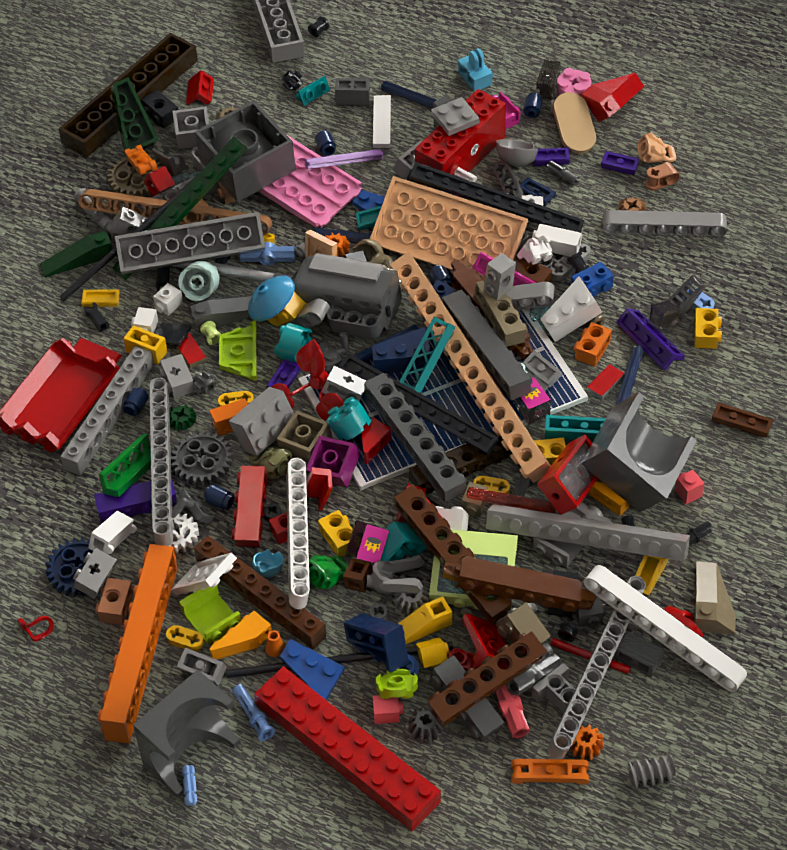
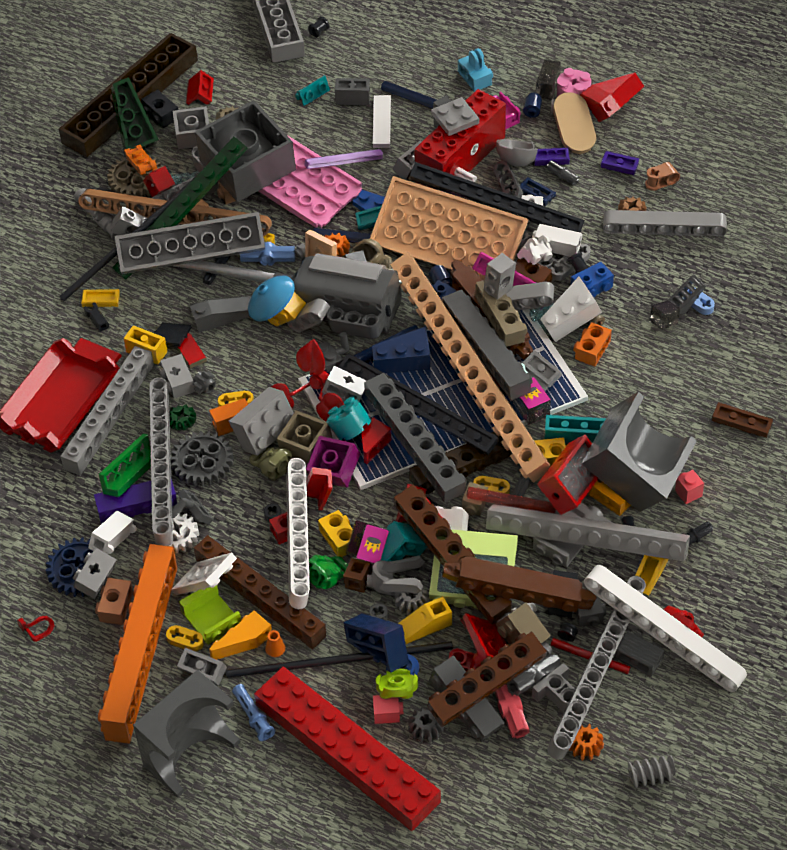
dark green wedge [40,230,112,278] -> none
dark blue brick [123,388,149,416] -> none
white brick [131,307,158,333] -> none
dark grey hinge [152,145,189,175] -> none
white brick [153,283,183,316] -> none
black bar [156,266,170,291] -> none
light aqua brick [178,261,220,301] -> none
light blue axle [182,765,197,806] -> none
yellowish green bush [200,321,221,345] -> none
dark blue brick [204,484,235,510] -> none
lime wing [219,321,257,381] -> none
wedge [232,466,268,547] -> none
medium azure hair [252,549,284,578] -> none
dark purple plate [267,360,301,389] -> none
teal brick [274,323,312,363] -> none
blue wing [280,639,345,700] -> none
black gear [282,70,303,91] -> none
dark blue brick [315,131,336,156] -> none
teal fence [399,316,456,393] -> none
yellow brick [416,637,450,668] -> none
orange plate [511,759,589,784] -> none
red tile [587,364,625,400] -> none
dark purple fence [616,308,685,370] -> none
dark blue axle [616,345,644,405] -> none
light nougat piece [637,132,677,163] -> none
yellow brick [694,308,722,349] -> none
dark tan wedge [694,561,736,635] -> none

